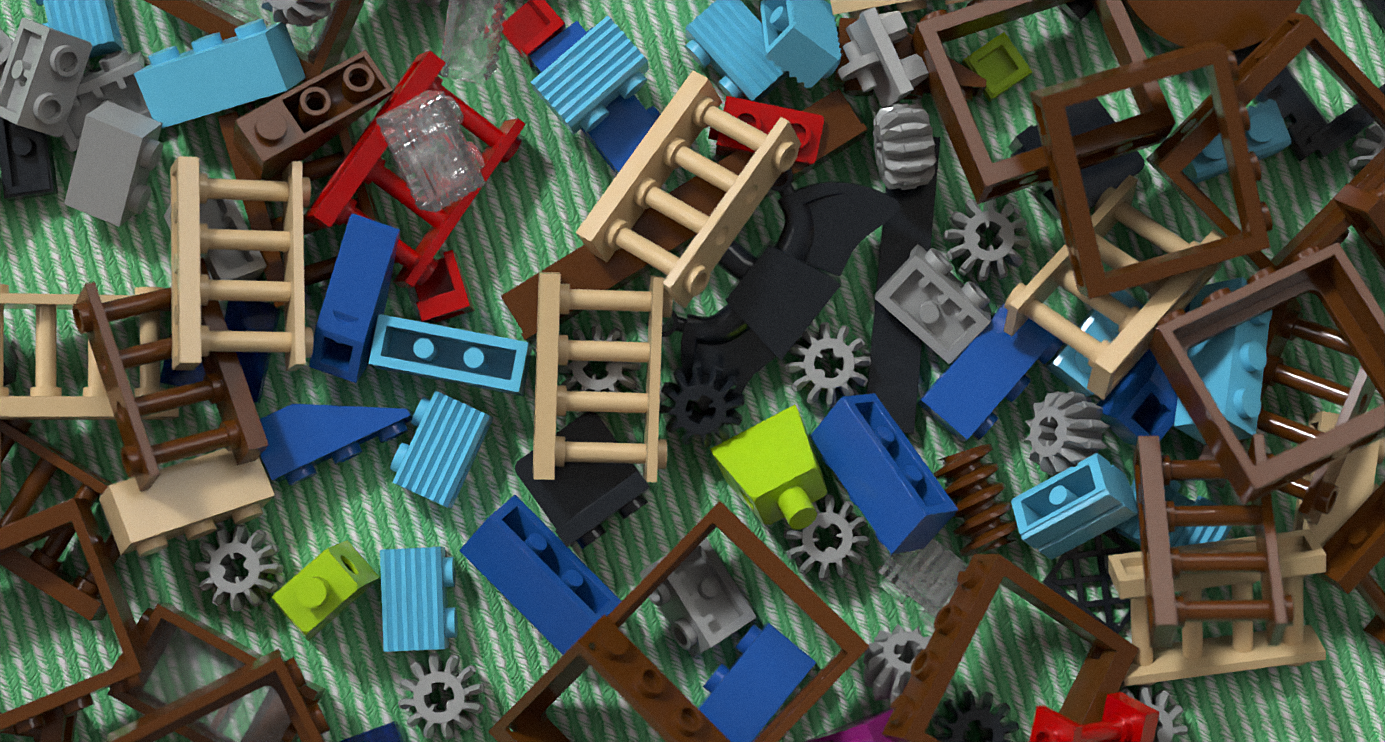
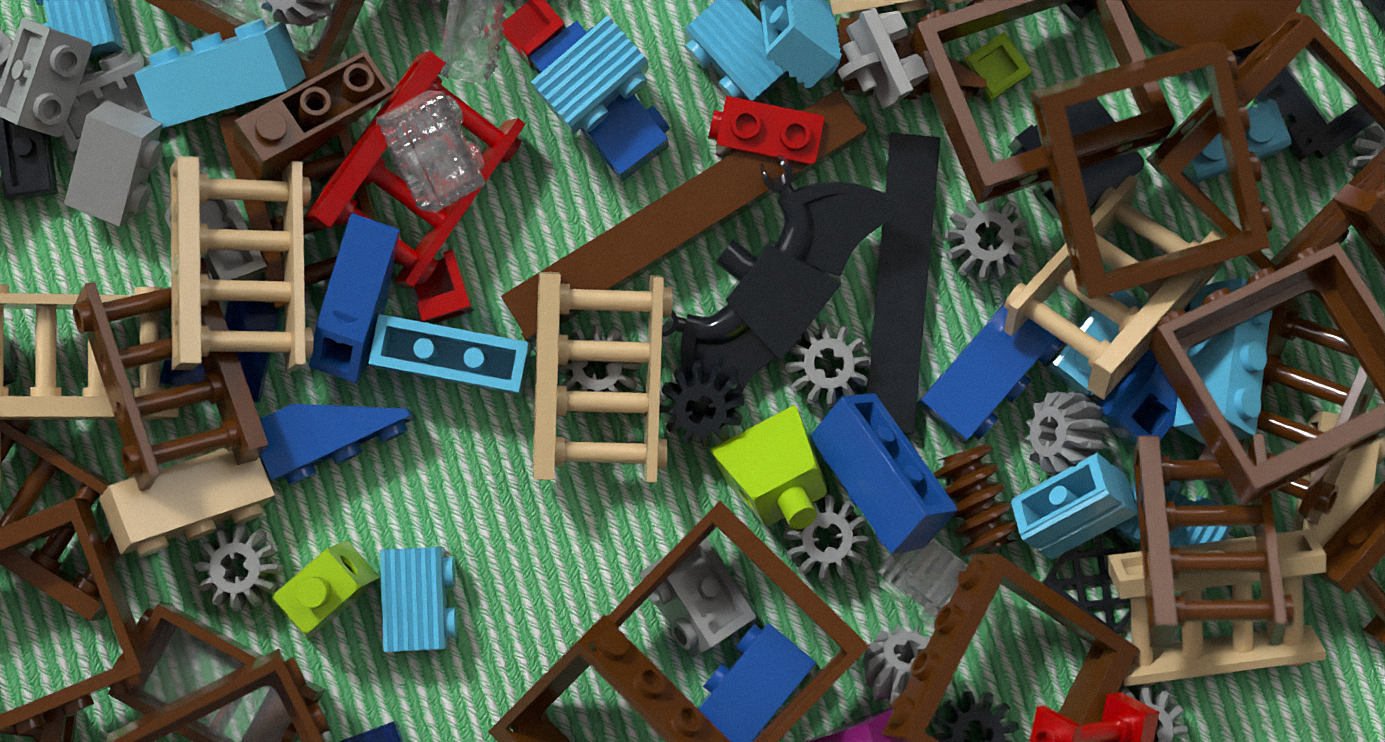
medium azure brick [390,390,493,508] -> none
light grey gear [398,653,485,739] -> none
blue brick [459,495,622,655] -> none
black bracket [515,412,651,549] -> none
tan fence [575,70,802,308] -> none
light grey gear [872,103,936,190] -> none
light grey bracket [875,244,991,364] -> none

